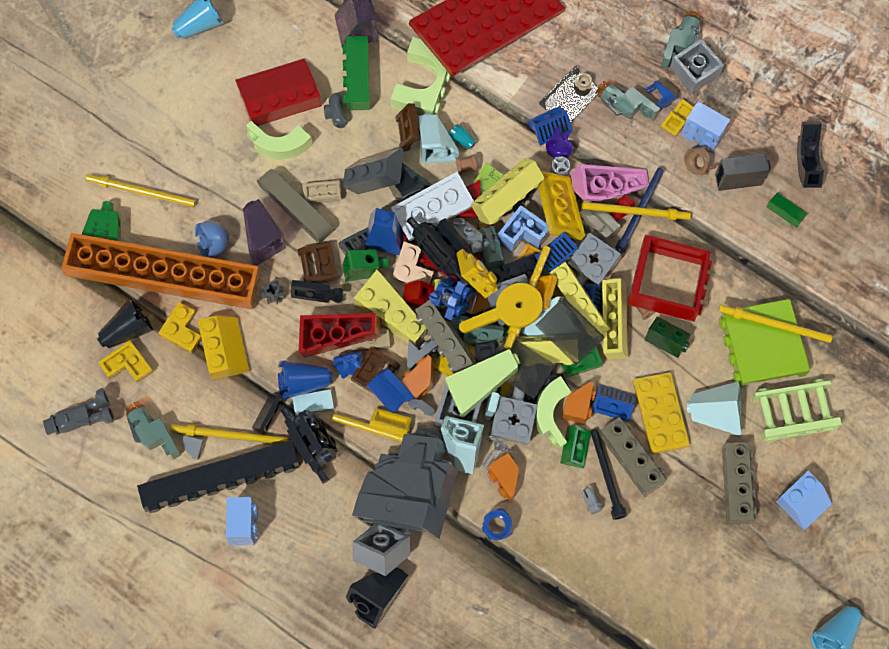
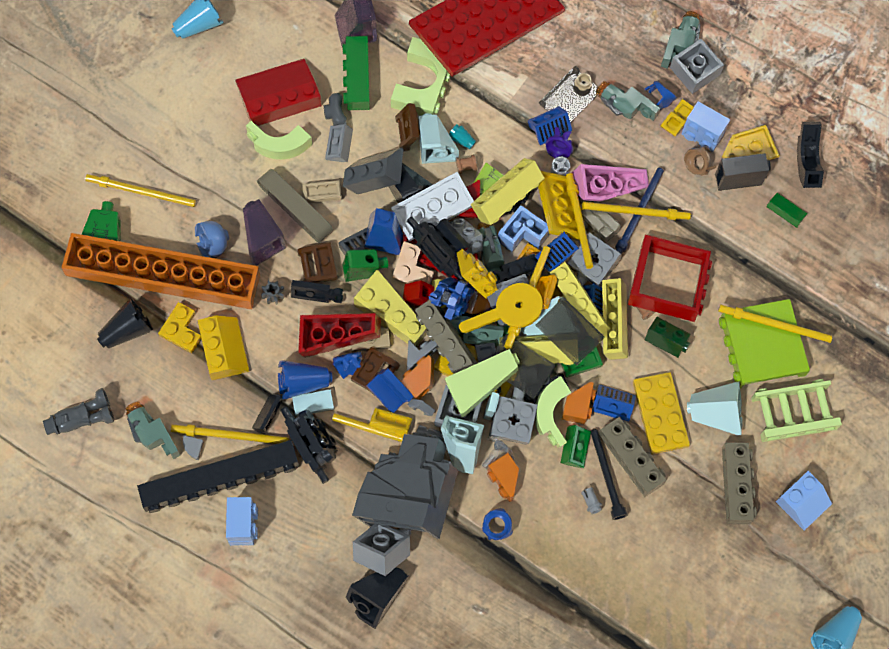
yellow plate [98,340,153,383] -> none
red cone [610,195,635,222] -> none
none -> light grey slope [325,124,353,162]
none -> yellow bar [566,173,593,269]
none -> yellow tile [722,125,780,160]

